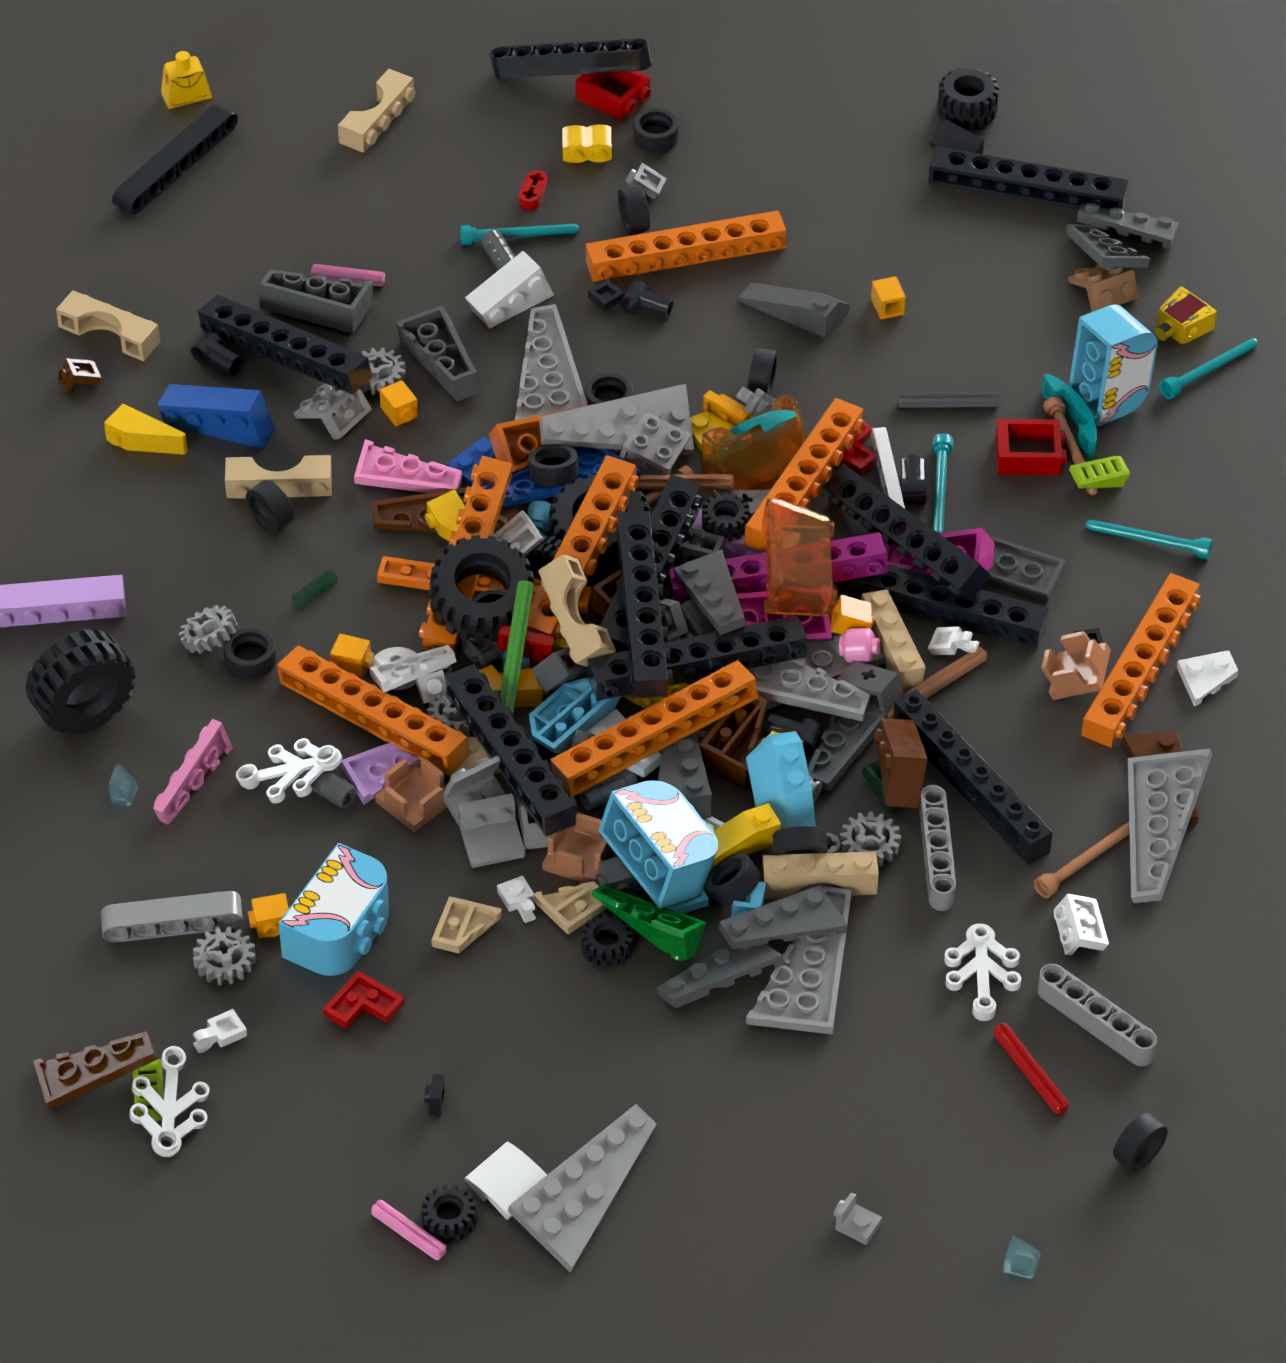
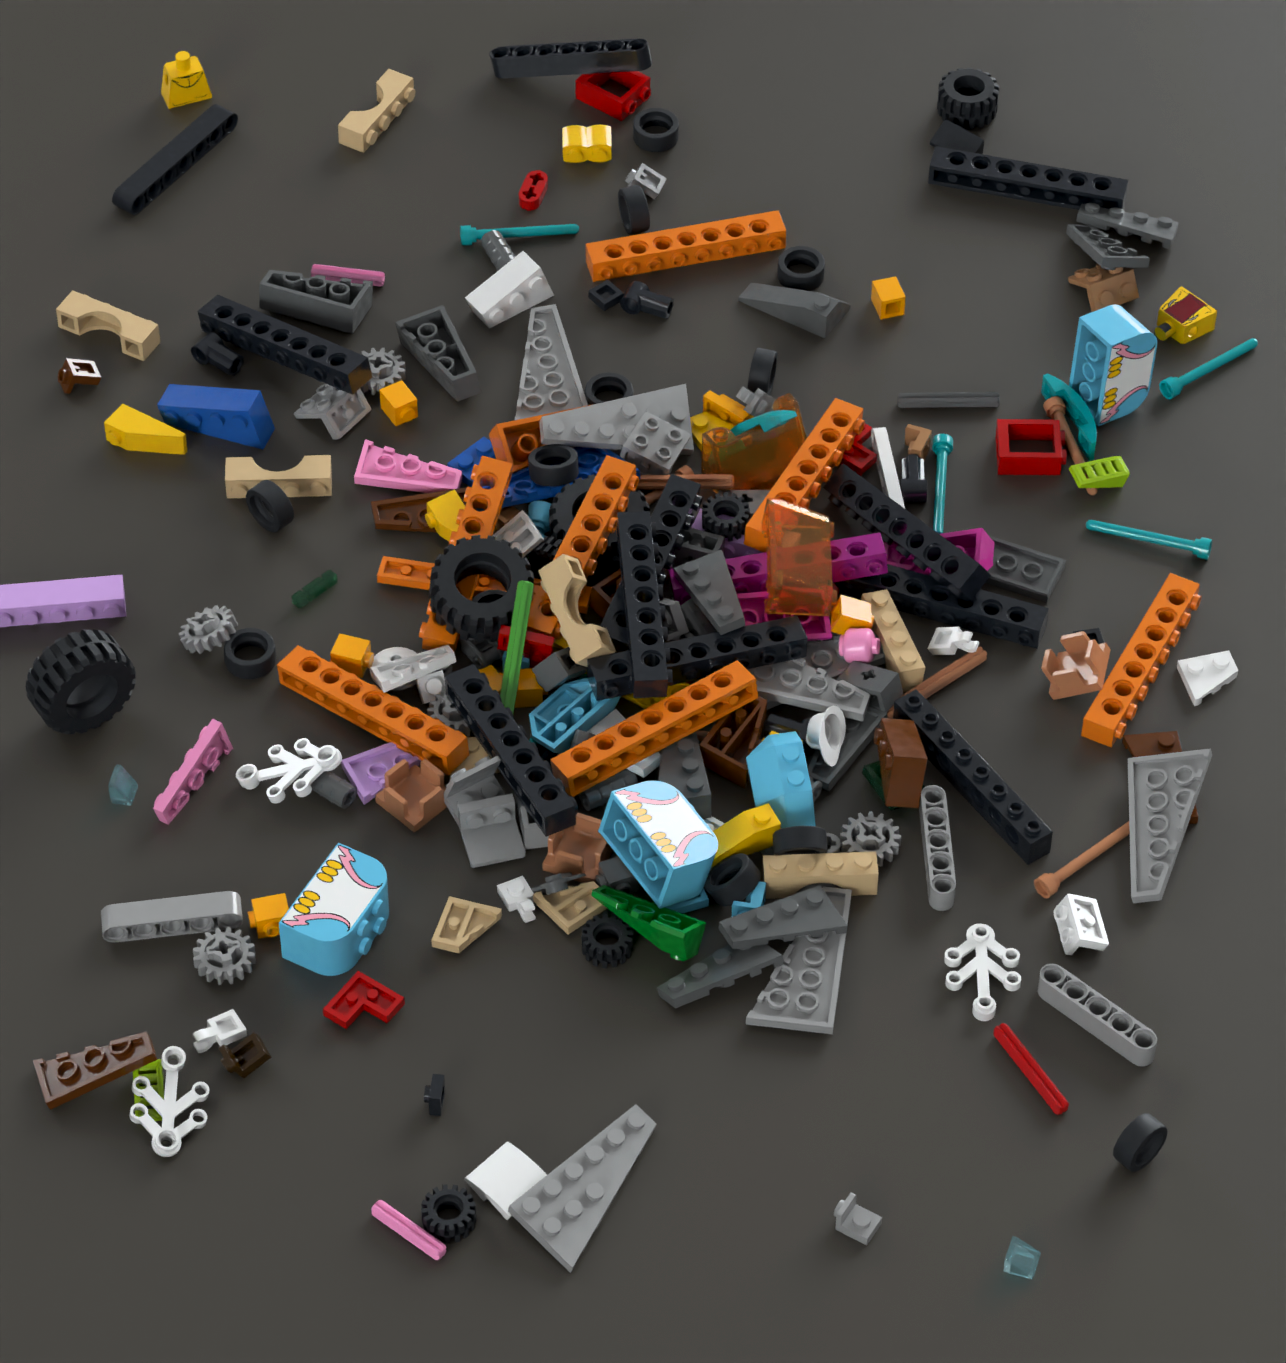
none -> dark brown bracket [219,1032,272,1078]
none -> dark grey plate [532,872,586,895]
none -> black tyre [777,246,825,291]
none -> white piece [806,705,846,767]
none -> medium nougat bracket [905,424,932,461]

